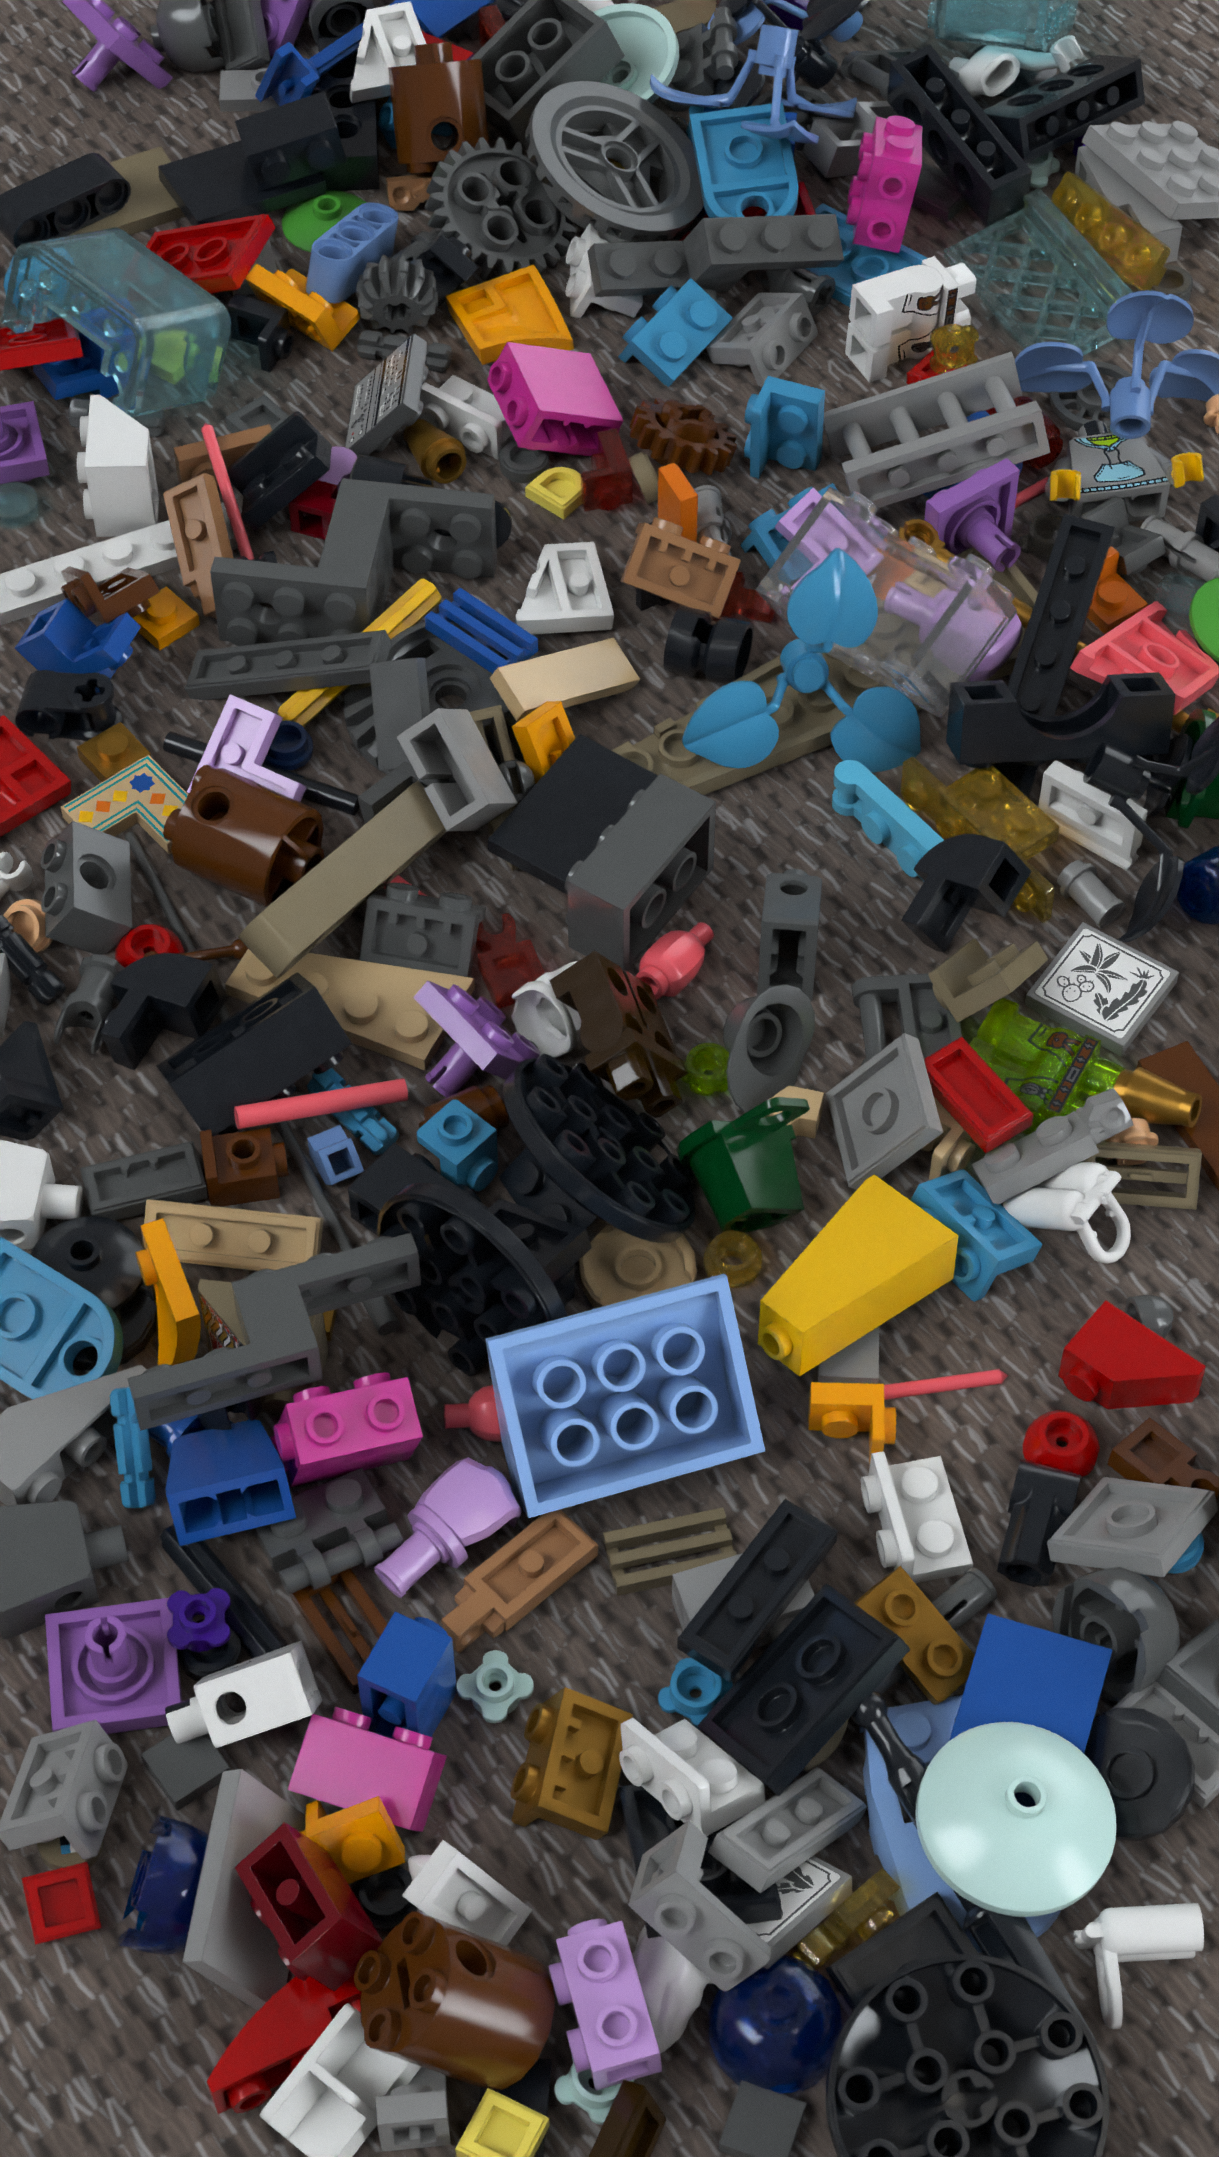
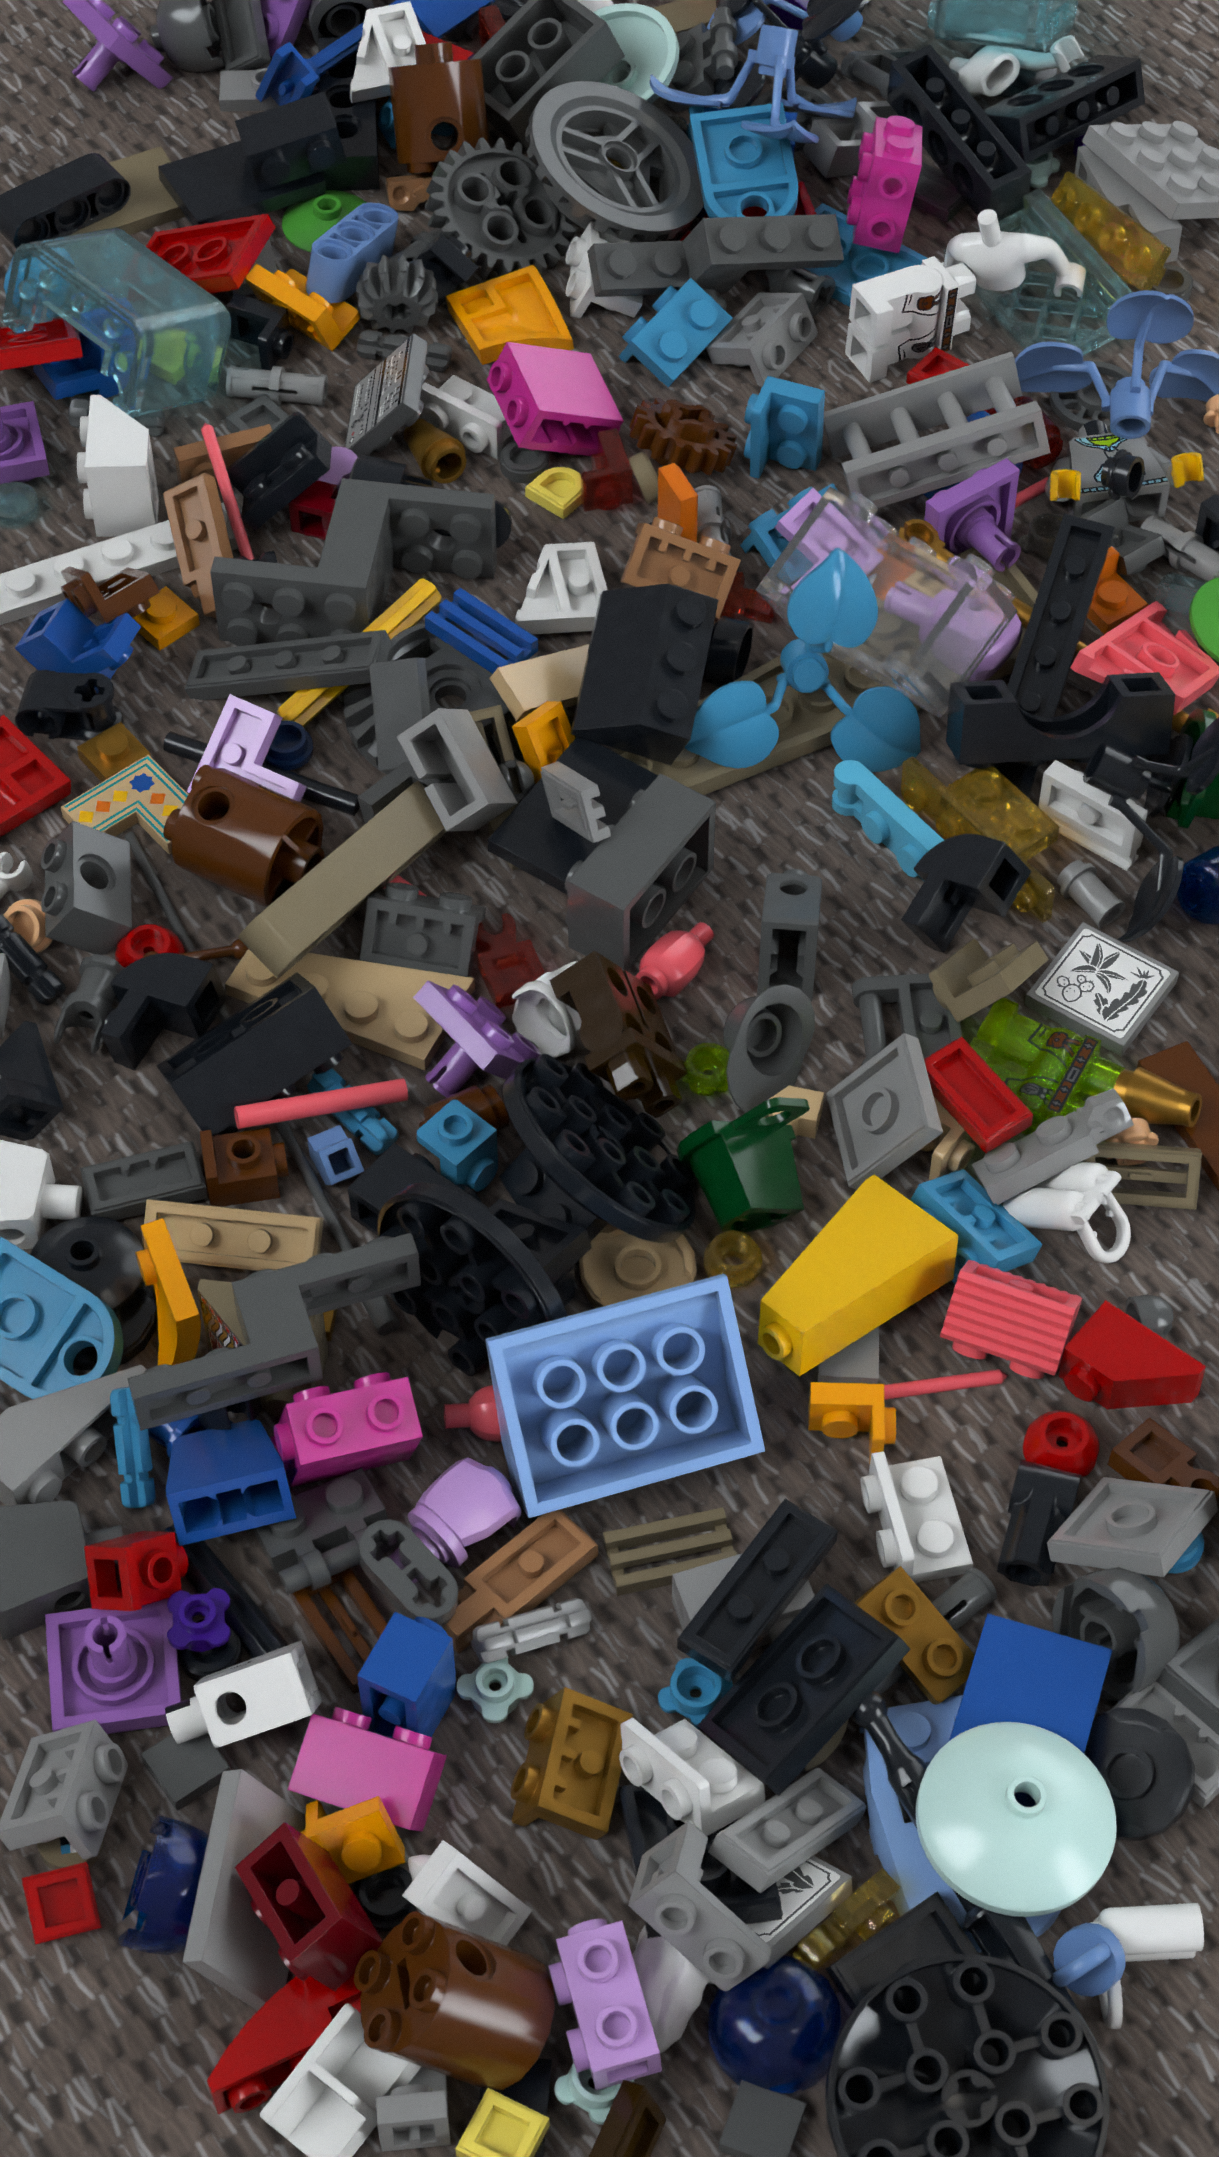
clear yellow plate [930,324,979,374] -> none
none -> red brick [84,1531,188,1611]
none -> light grey pin [226,365,328,407]
none -> dark grey beam [359,1519,458,1626]
none -> light grey axle [471,1598,592,1664]
none -> light grey tile [540,761,611,843]
none -> black slope [570,583,719,765]
none -> coral brick [940,1260,1083,1379]
none -> white piece [941,209,1086,297]
none -> medium blue tile [1053,1923,1126,1997]
none -> black plate [1101,449,1145,500]

